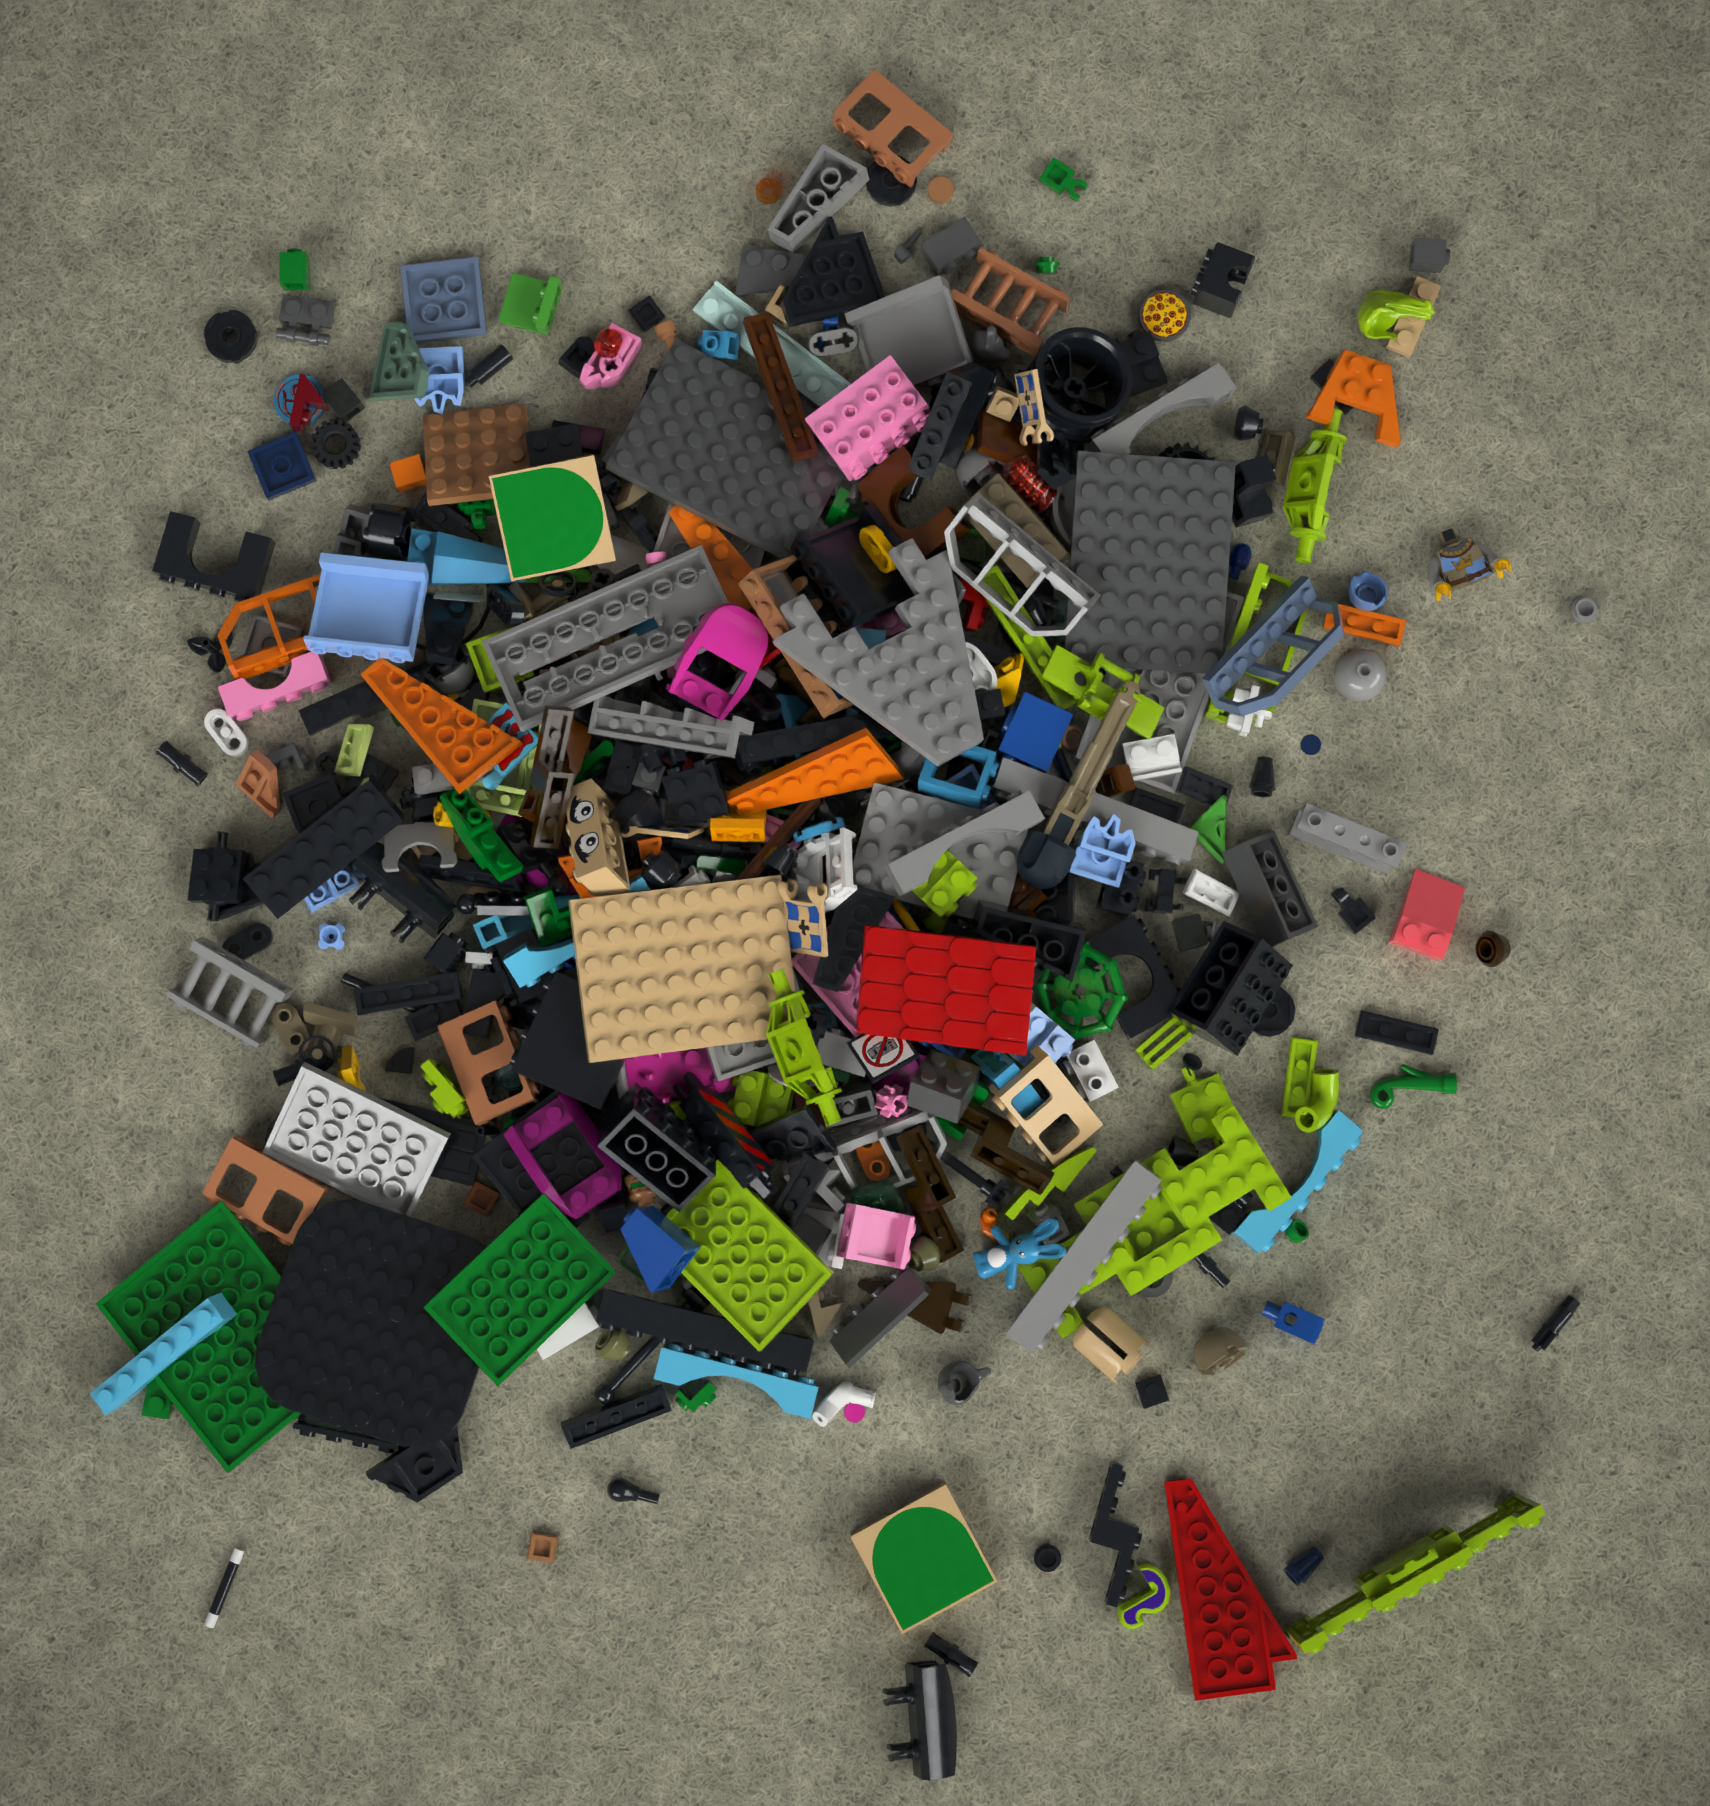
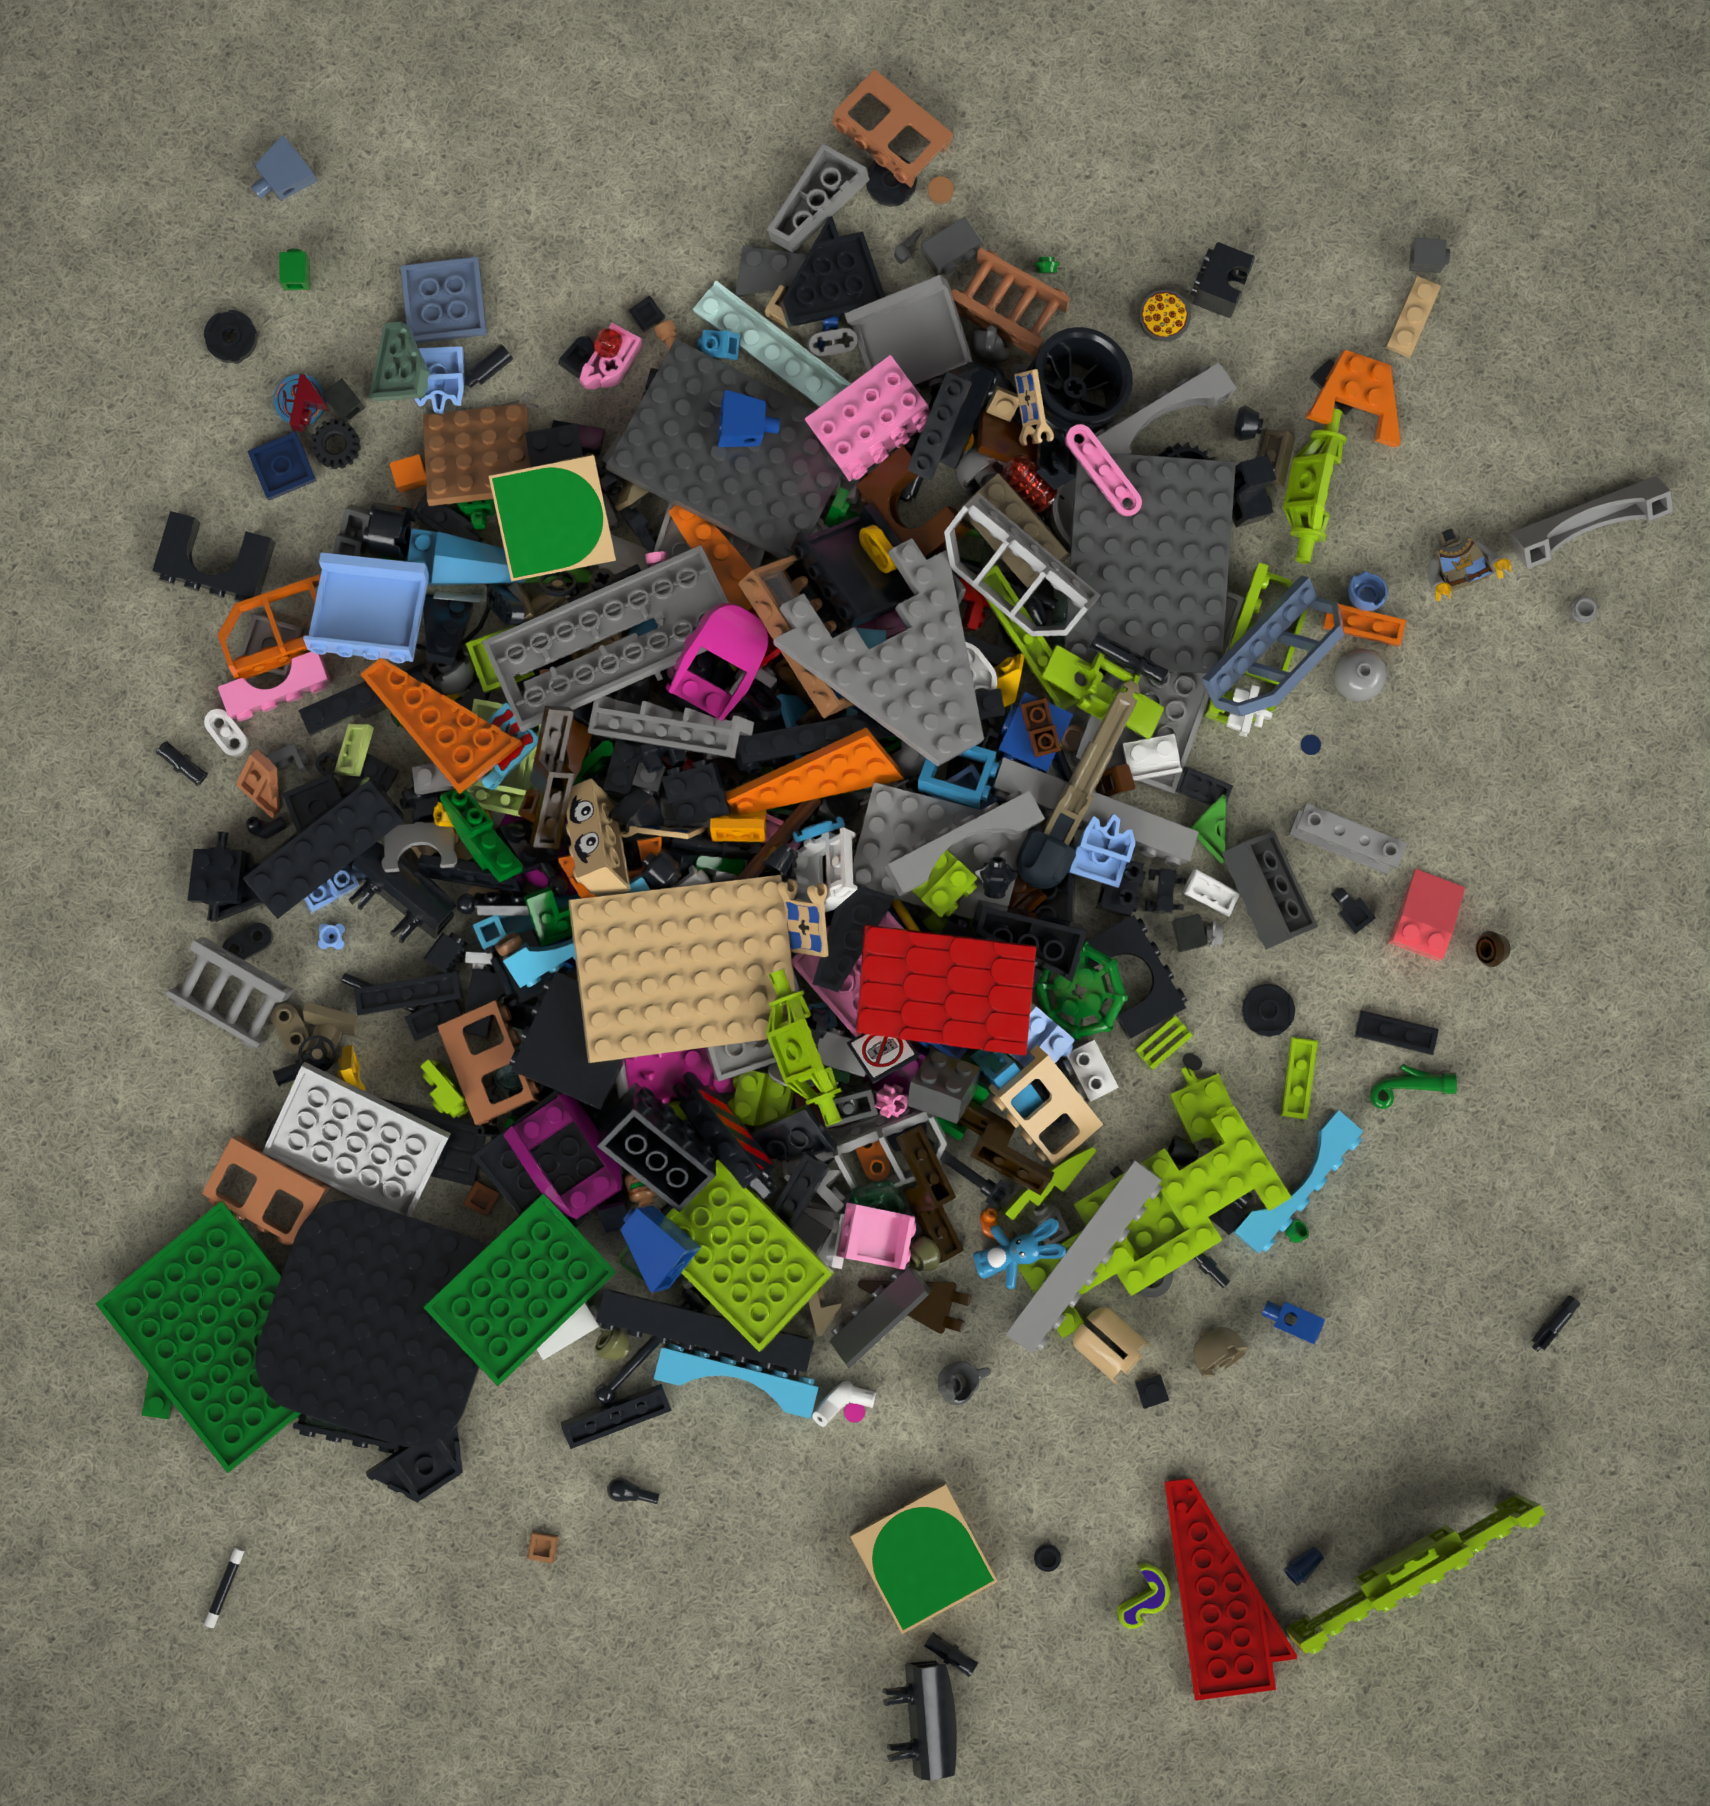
medium azure arch [90,1293,237,1415] -> none
black plant [187,631,233,673] -> none
dark grey plate [276,294,336,346] -> none
black tile [385,1047,415,1074] -> none
bright green bracket [499,273,563,336] -> none
green bracket [675,1380,717,1412] -> none
reddish brown plate [743,312,819,463] -> none
clear orange plate [756,178,782,204] -> none
green plate [1039,157,1088,202] -> none
black bracket [1088,1461,1142,1608] -> none
black plate [1113,329,1168,398] -> none
black tile [1129,787,1185,824] -> none
black brick [1168,921,1293,1056] -> none
clear blue cylinder [1229,543,1252,579] -> none
black cone [1249,757,1275,797] -> none
lime cylinder [1295,1068,1339,1133] -> none
lime piece [1357,289,1435,339] -> none
none -> black arm [246,816,288,839]
none -> sand blue torso [250,135,317,200]
none -> medium nougat tile [495,932,523,956]
none -> blue torso [718,390,780,447]
none -> black rock [975,856,1018,899]
none -> reddish brown slope [1019,697,1061,758]
none -> bright pink plate [1065,424,1142,516]
none -> black pin [1090,632,1169,685]
none -> light grey arch [1511,476,1673,569]

